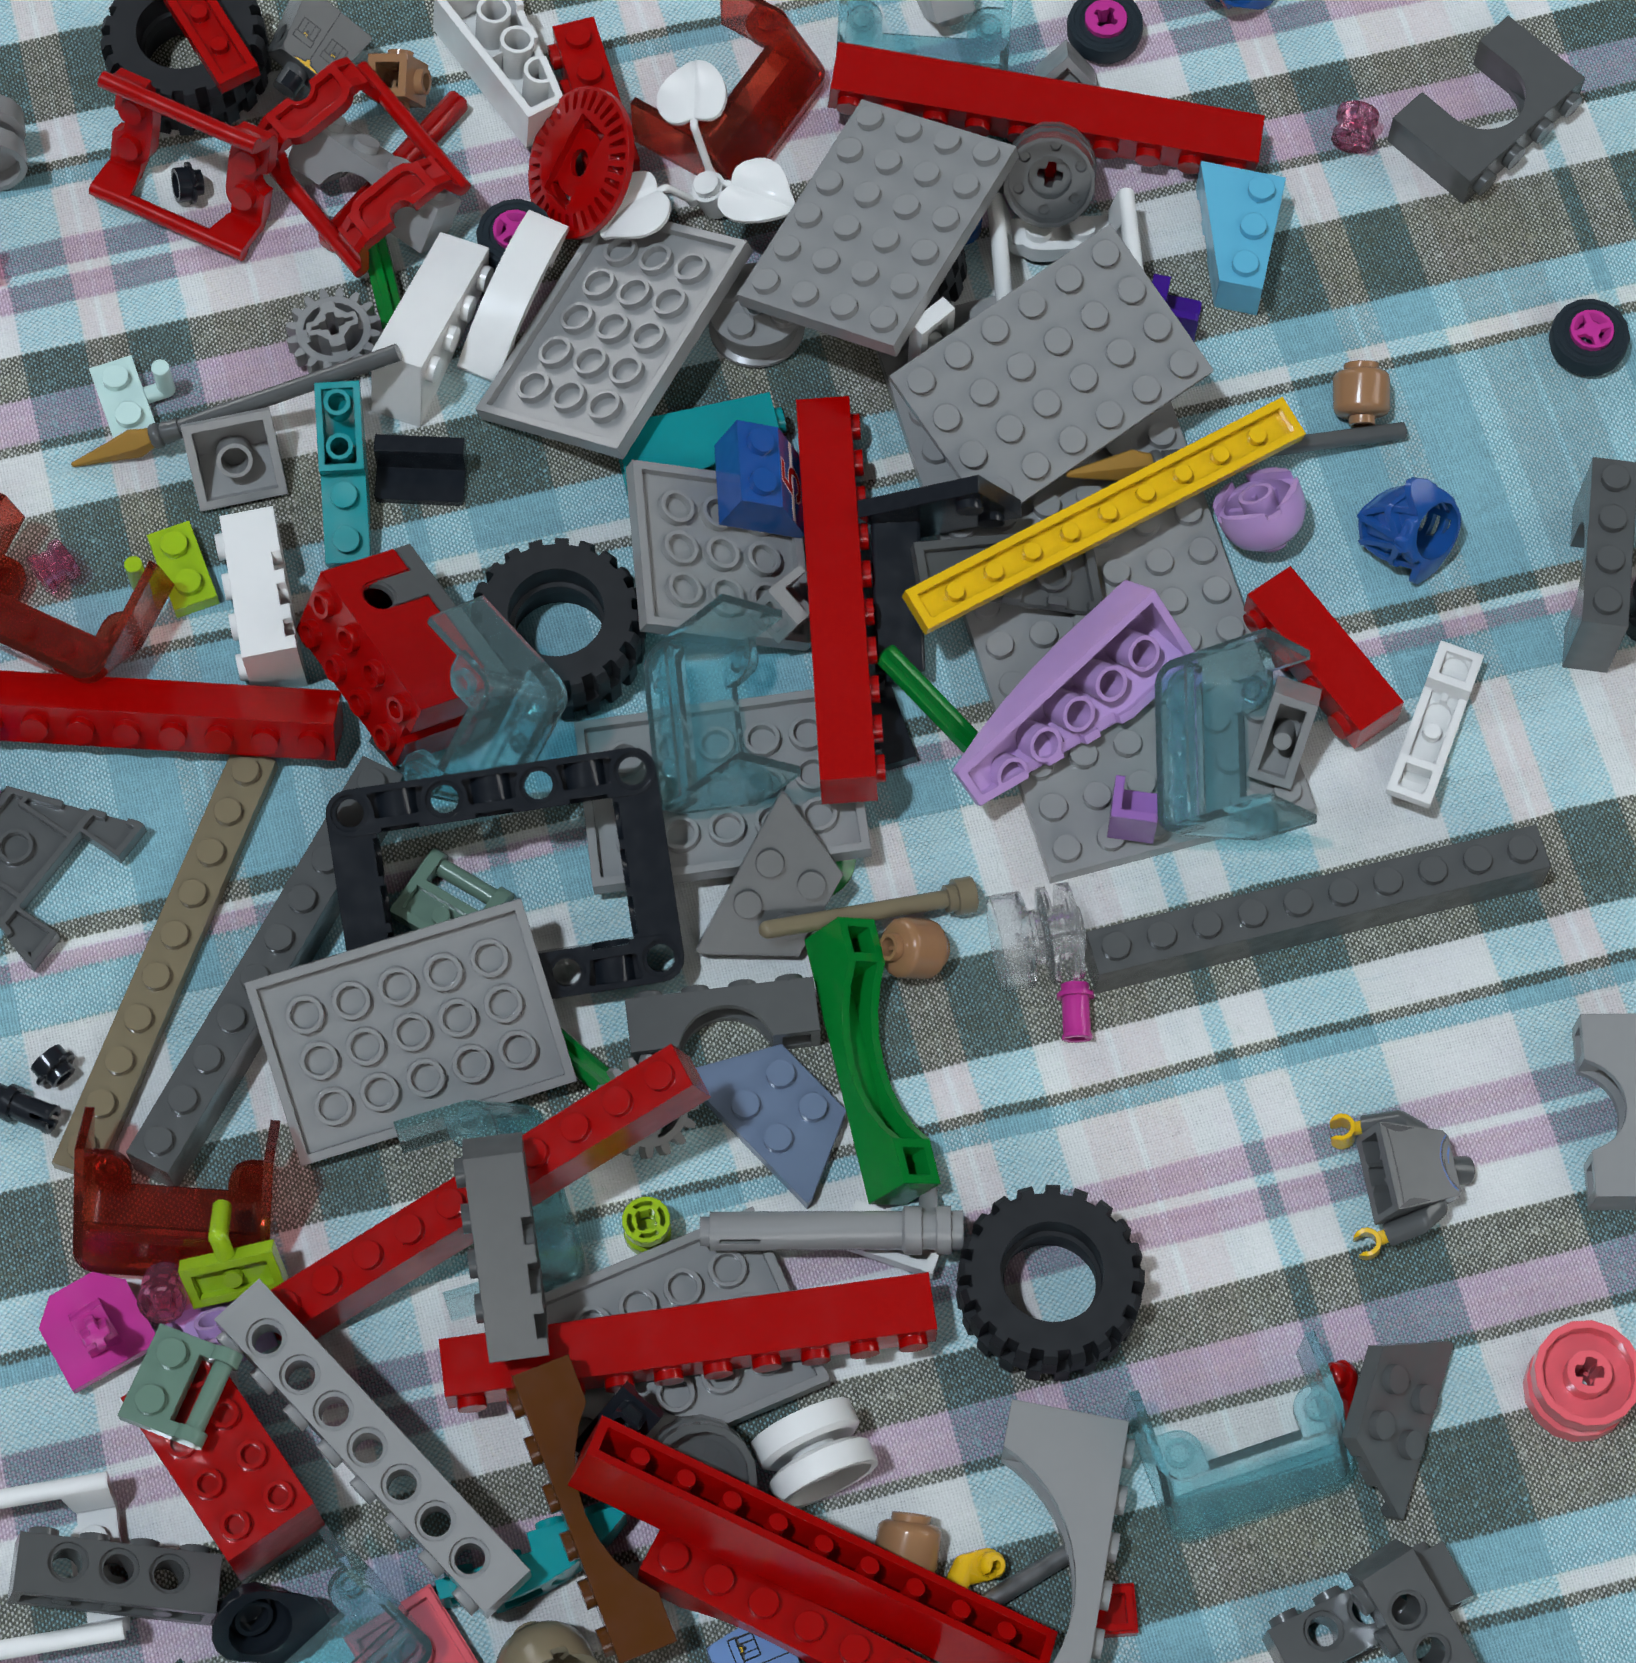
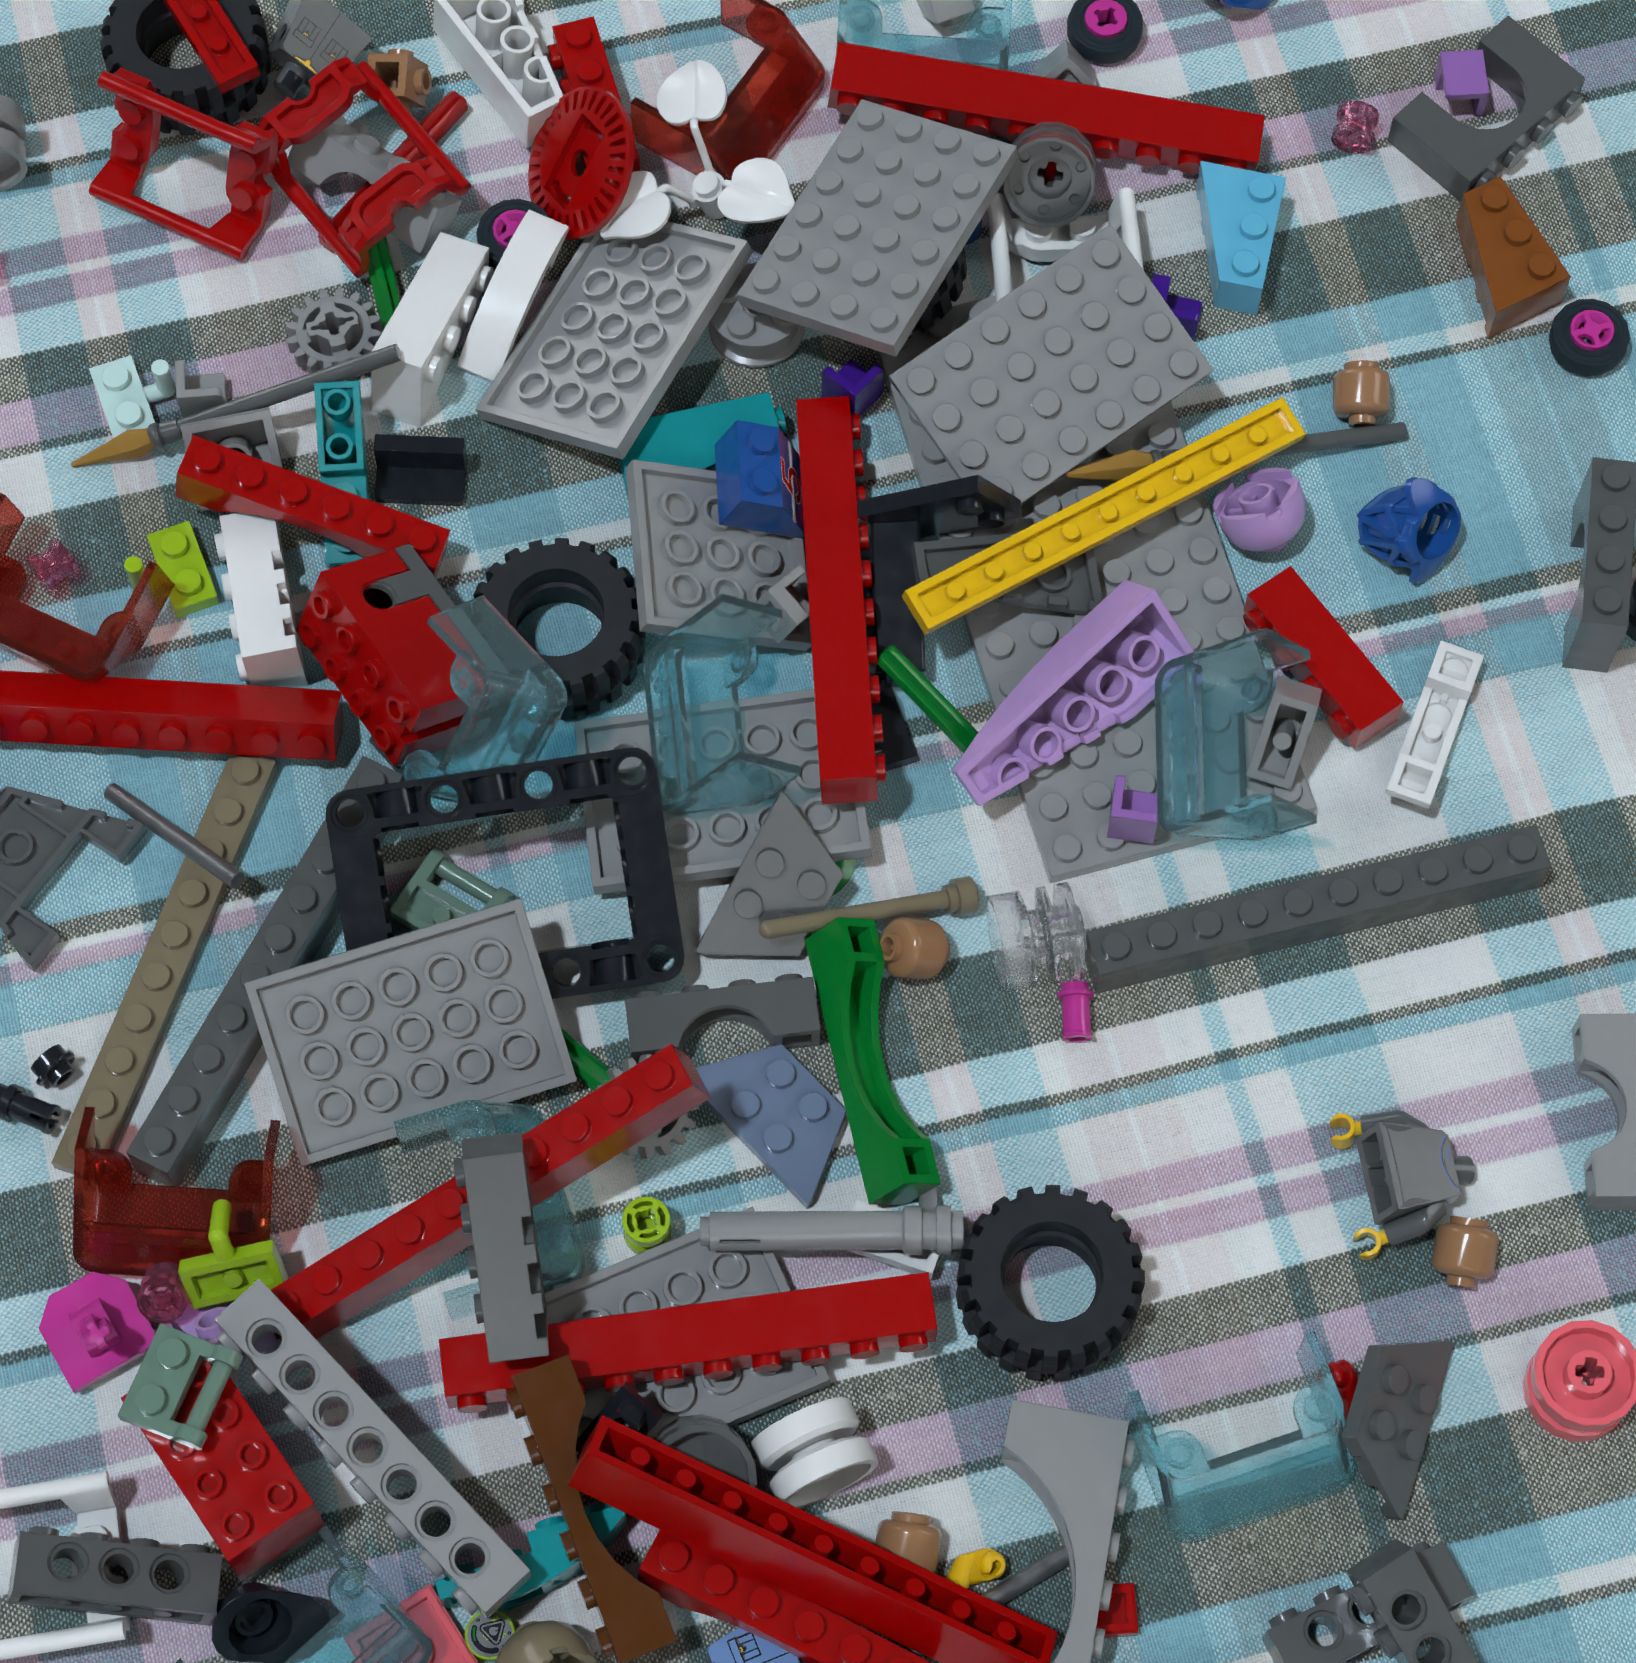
black plate [171,162,205,205] -> none
white plate [908,297,955,362] -> none
none -> flat silver bar [104,783,245,889]
none -> light grey panel [175,360,227,417]
none -> red arch [175,435,451,578]
none -> tile [465,1610,515,1663]
none -> dark purple panel [821,359,884,416]
none -> medium nougat head [1431,1216,1499,1288]
none -> medium lavender panel [1434,49,1490,116]
none -> dark orange wedge [1455,176,1571,339]

